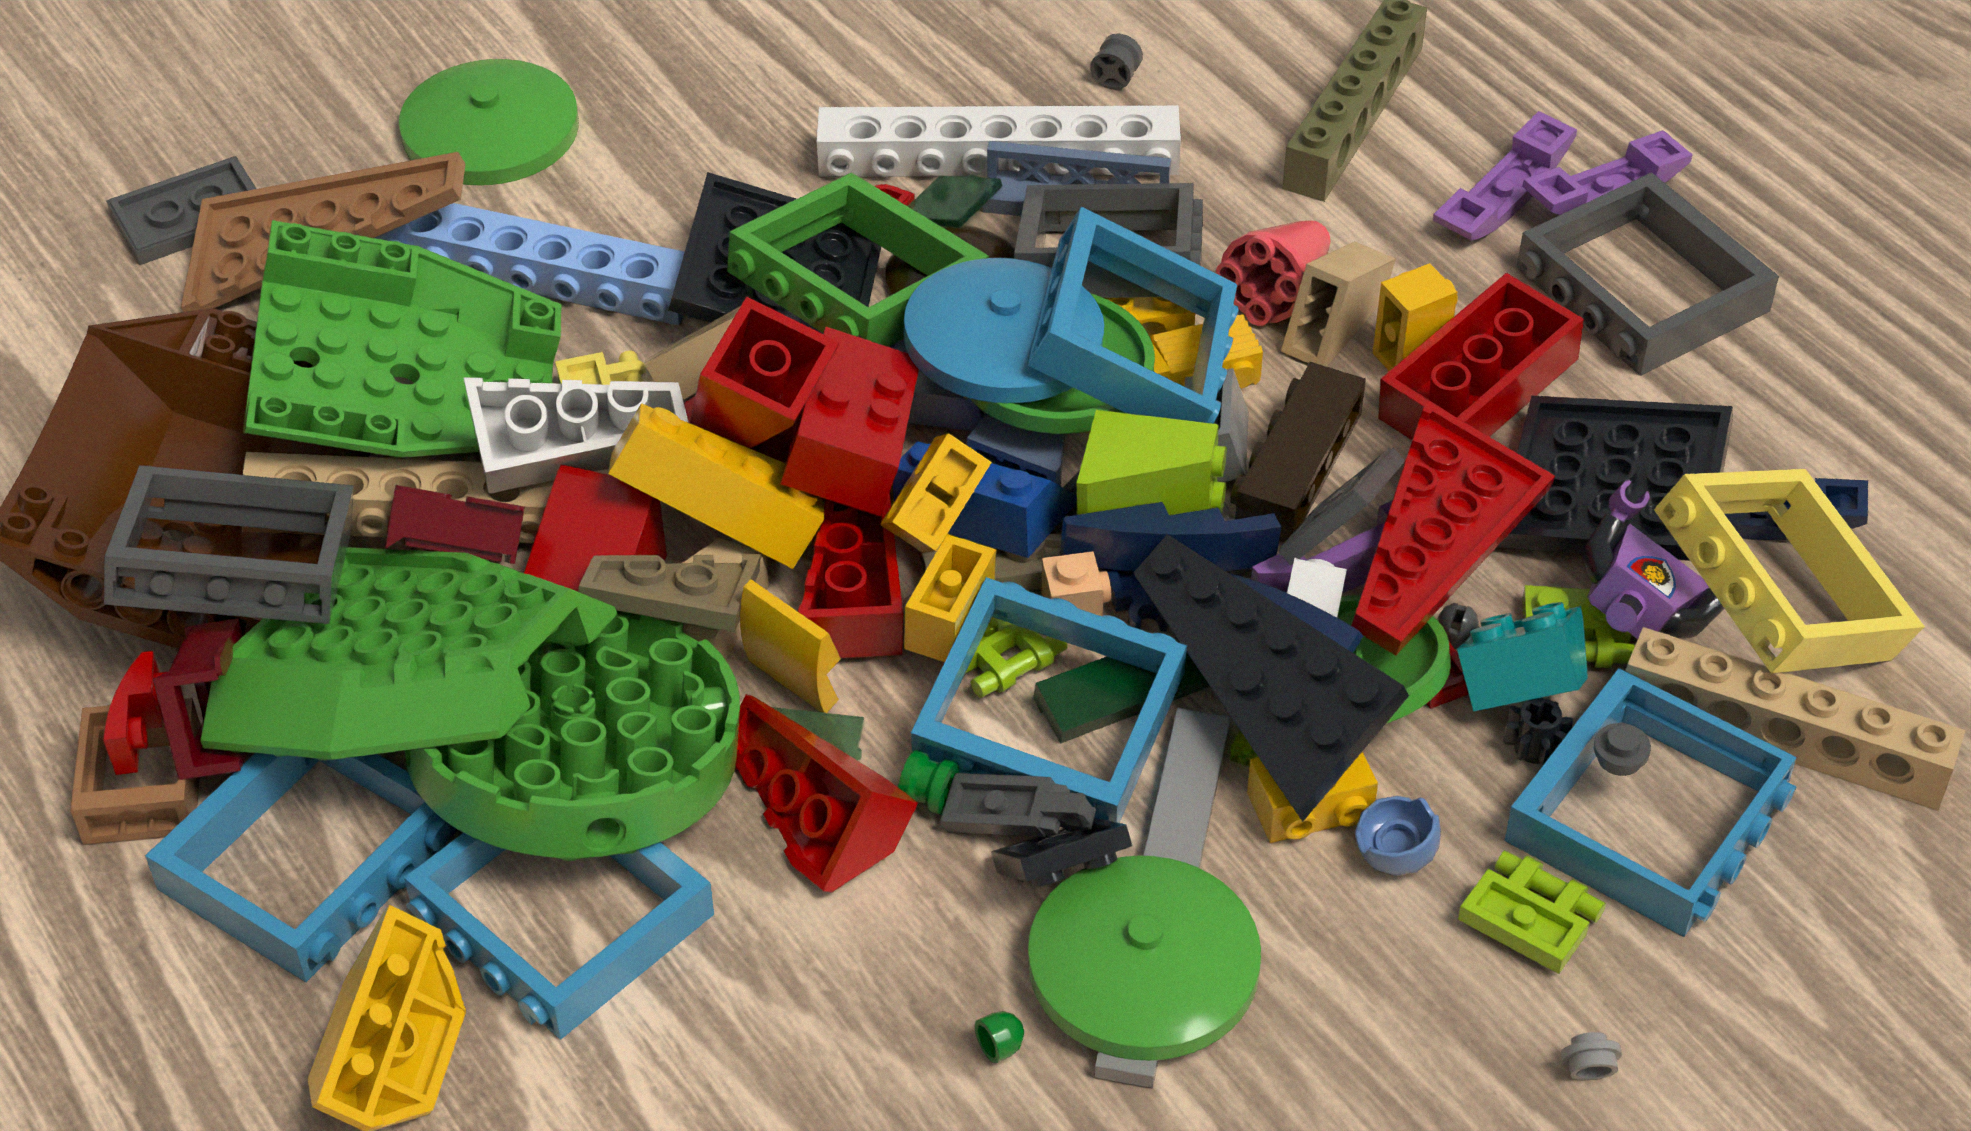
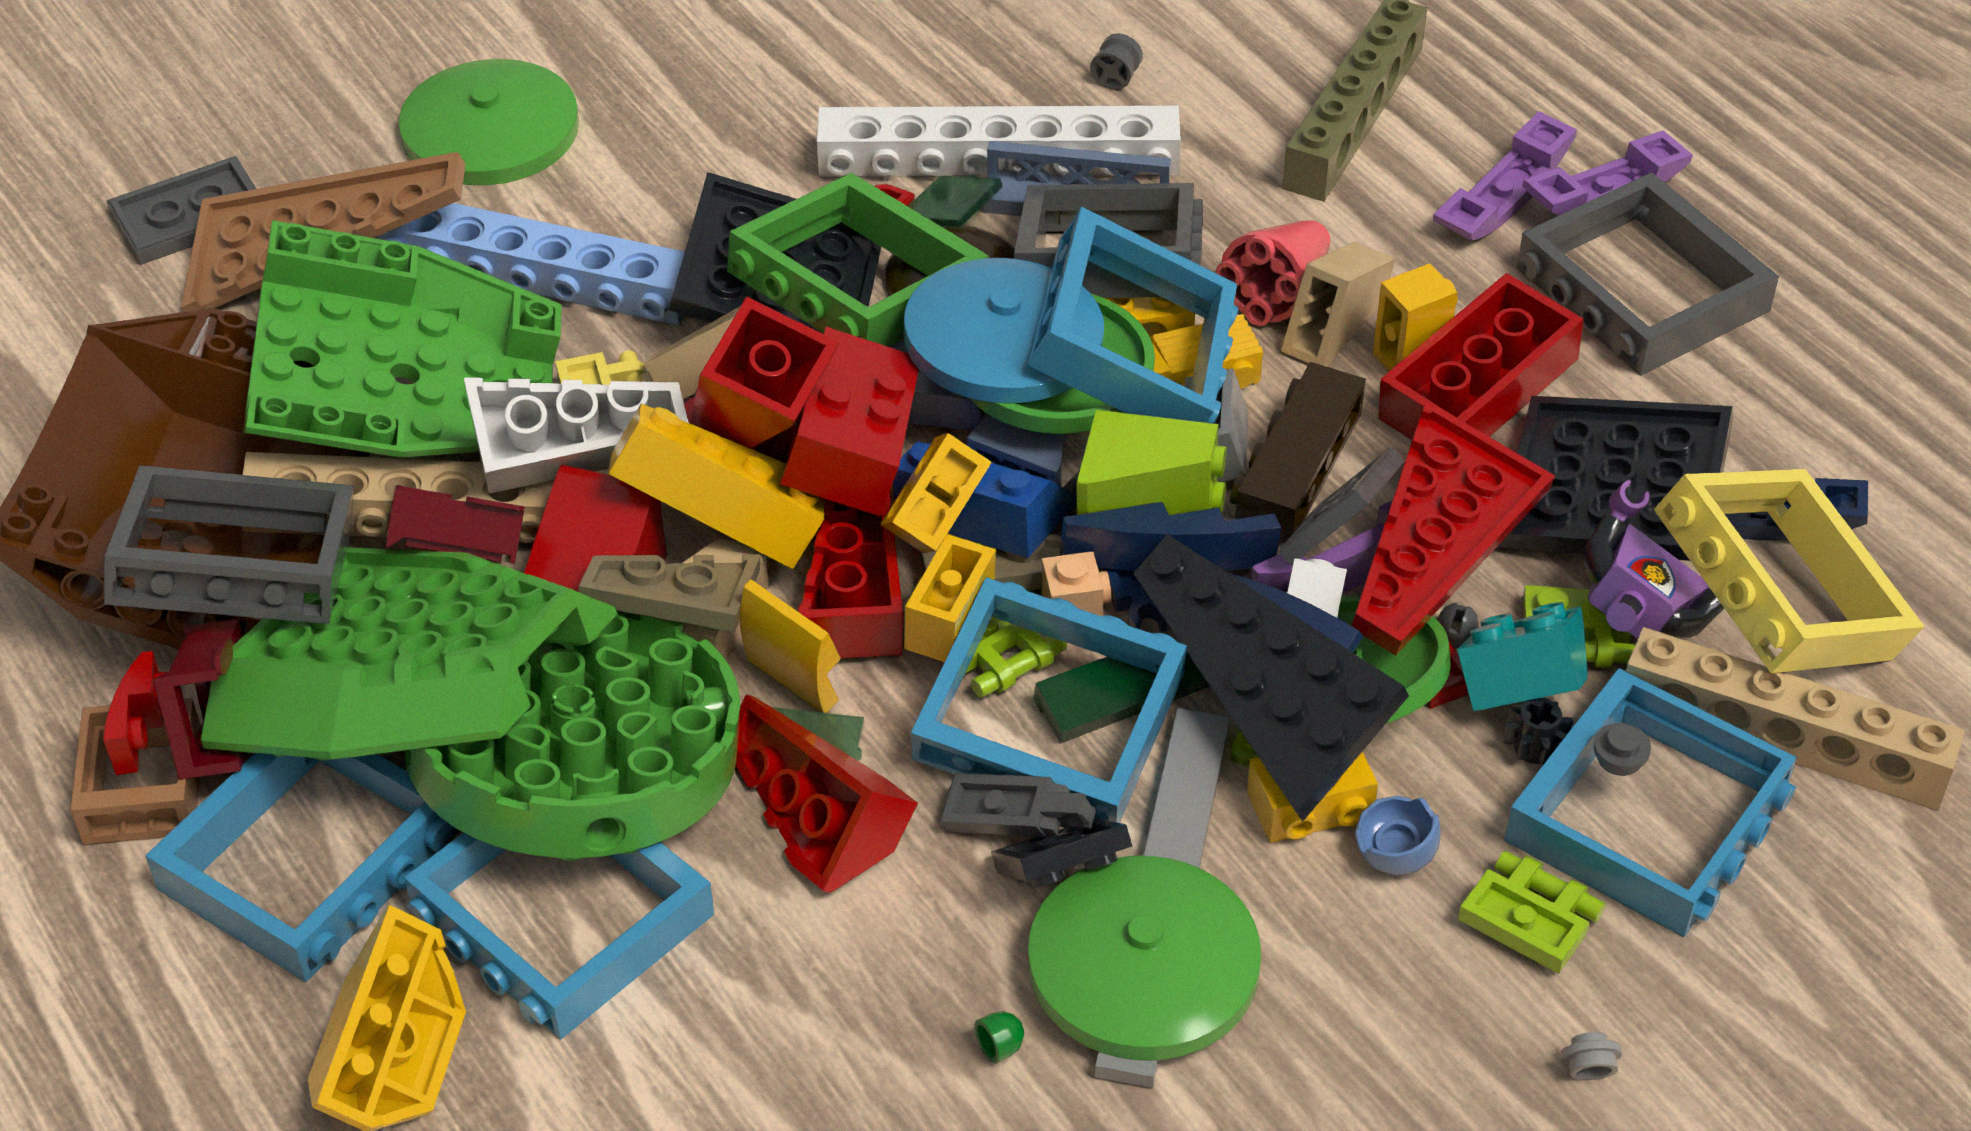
green wheel [898,750,959,815] -> none

